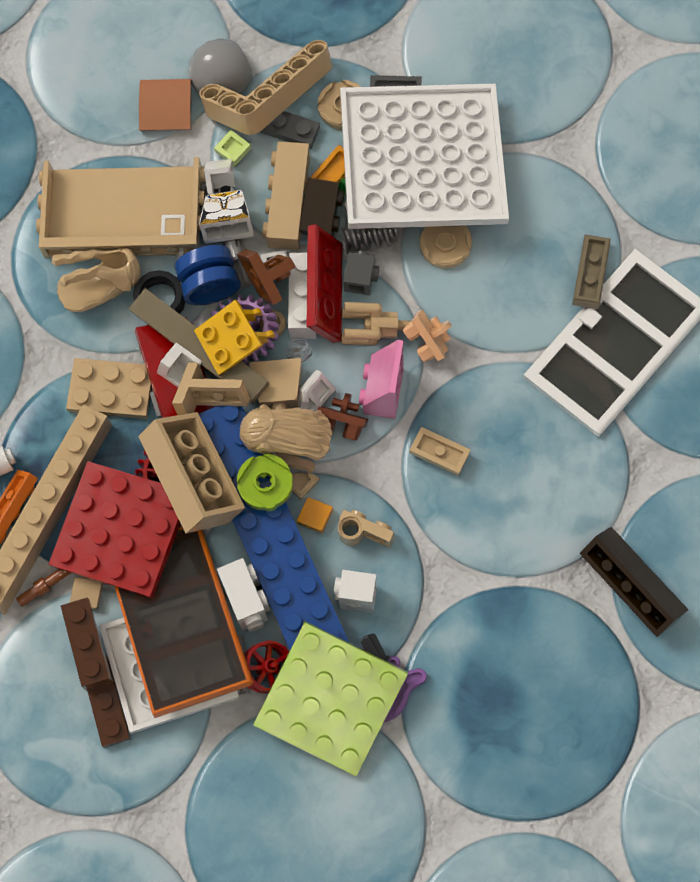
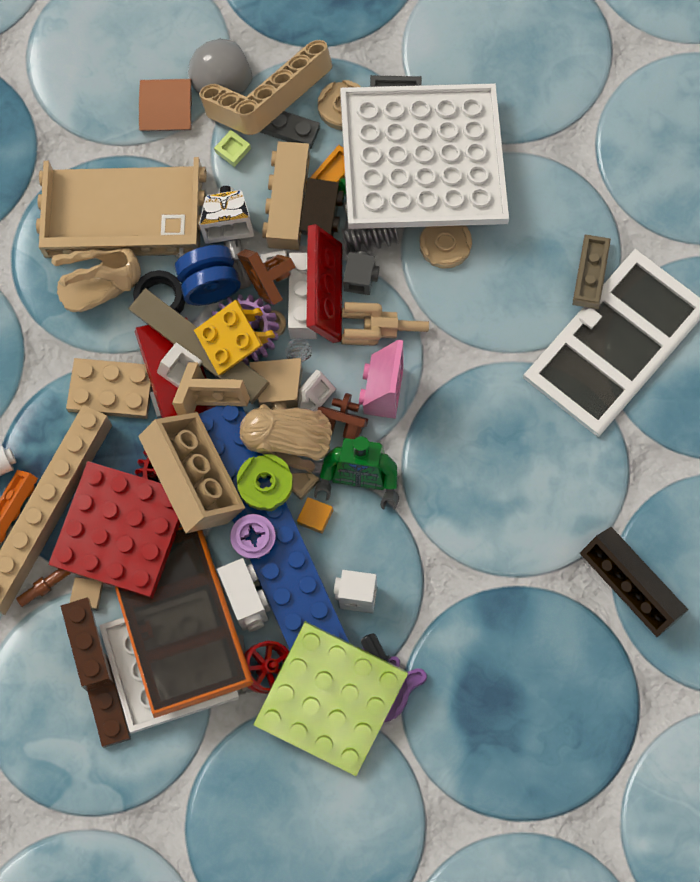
white panel [204,159,235,195] -> none
tan plate [338,510,395,548] -> none
light nougat hips [403,309,452,362] -> none
tan plate [409,427,471,476] -> none
none -> lavender gear [230,514,275,559]
none -> green torso [314,436,399,510]

